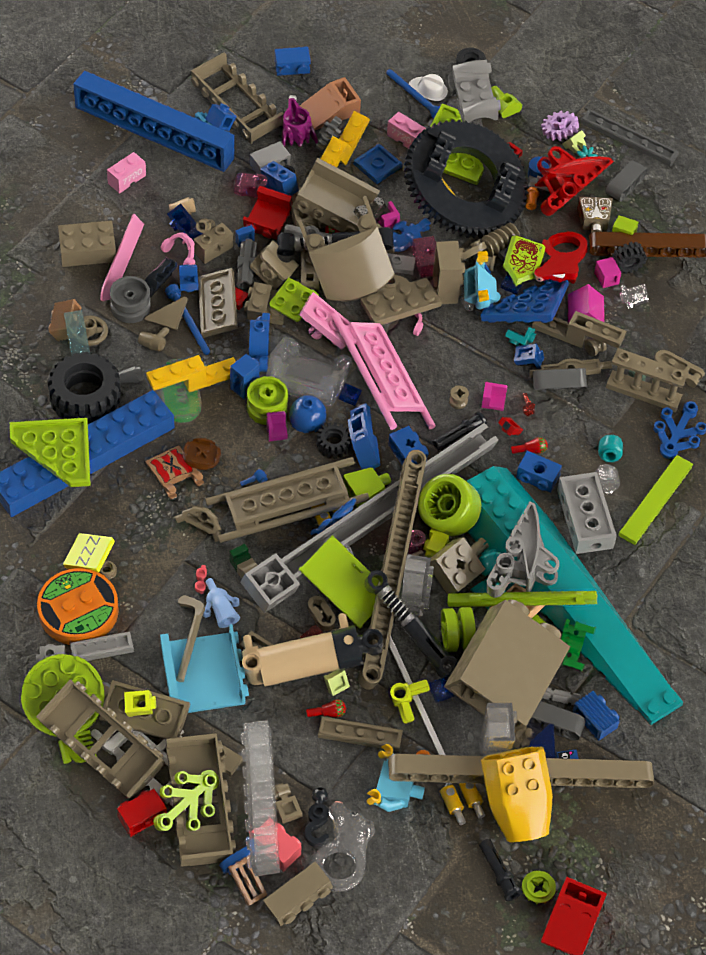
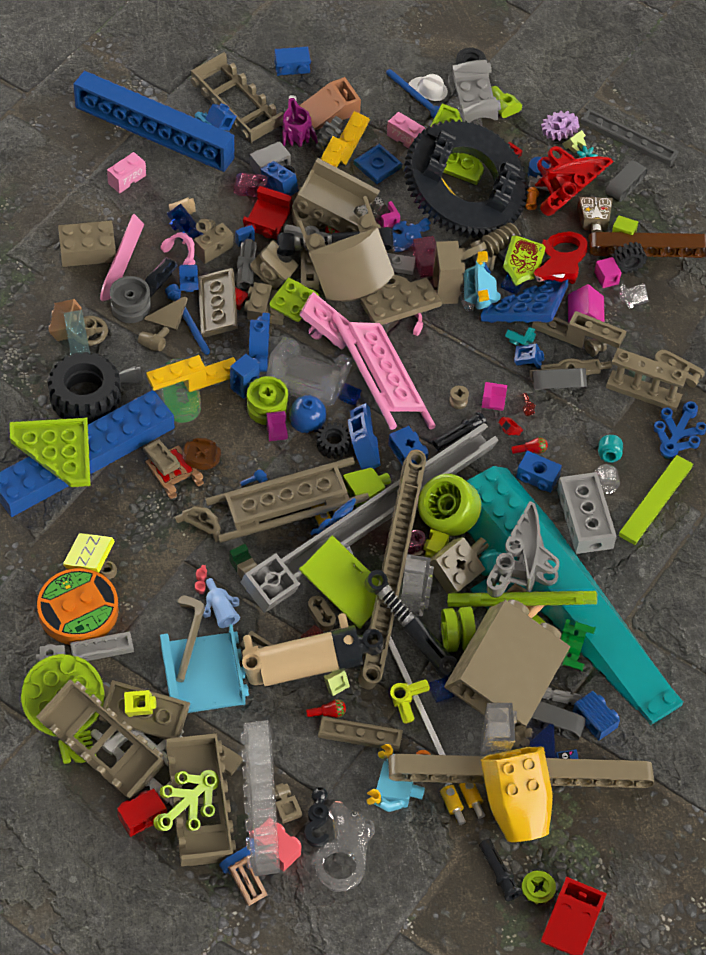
dark tan brick [263,861,333,926] -> none
none -> dark tan plate [143,439,180,476]

